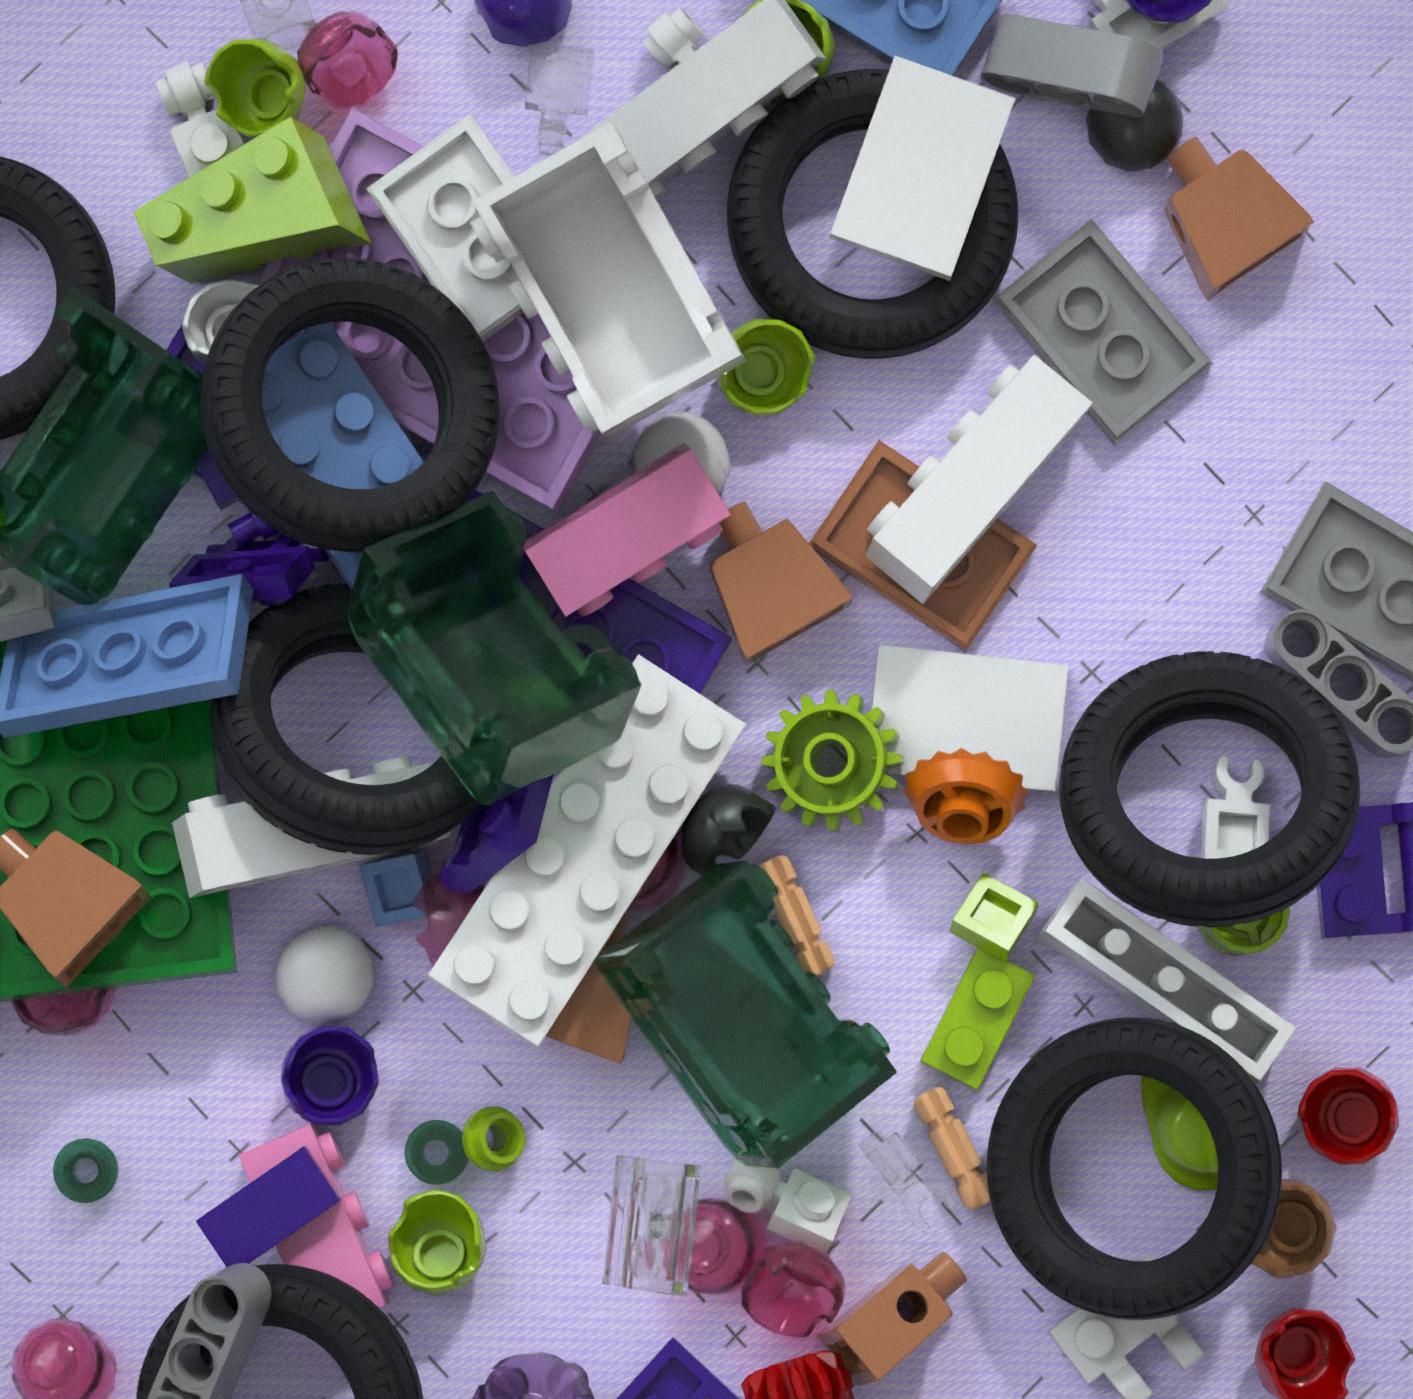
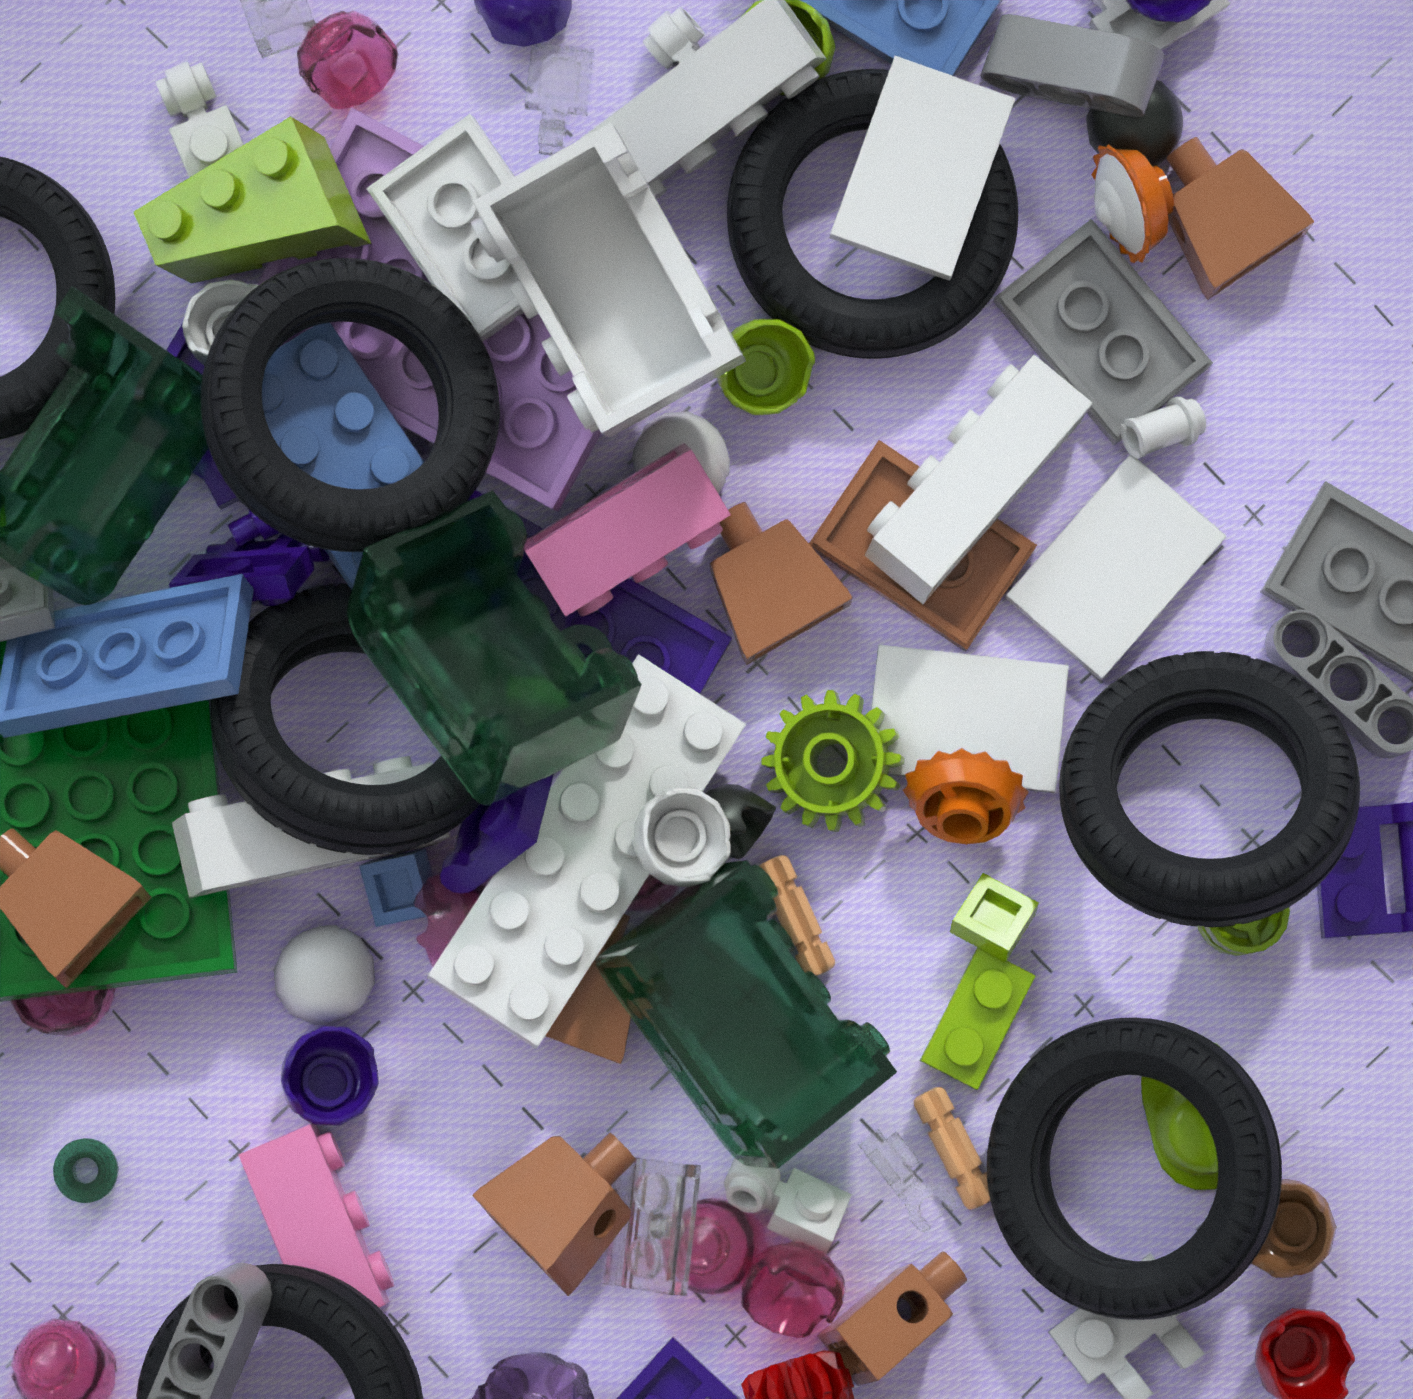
dark purple tile [196,1146,342,1267] -> none
lime hair [204,39,306,137] -> none
lime hair [388,1189,487,1296] -> none
clear green plate [404,1120,468,1185] -> none
lime plate [462,1106,525,1171] -> none
white brick [1037,878,1296,1083] -> none
white plate [1200,756,1271,859] -> none
red hair [1297,1067,1399,1165] -> none
none -> nougat torso [472,1133,637,1296]
none -> white hair [633,788,731,887]
none -> white tile [1005,455,1227,681]
none -> piece [1091,144,1174,263]
none -> white pin [1121,396,1206,459]

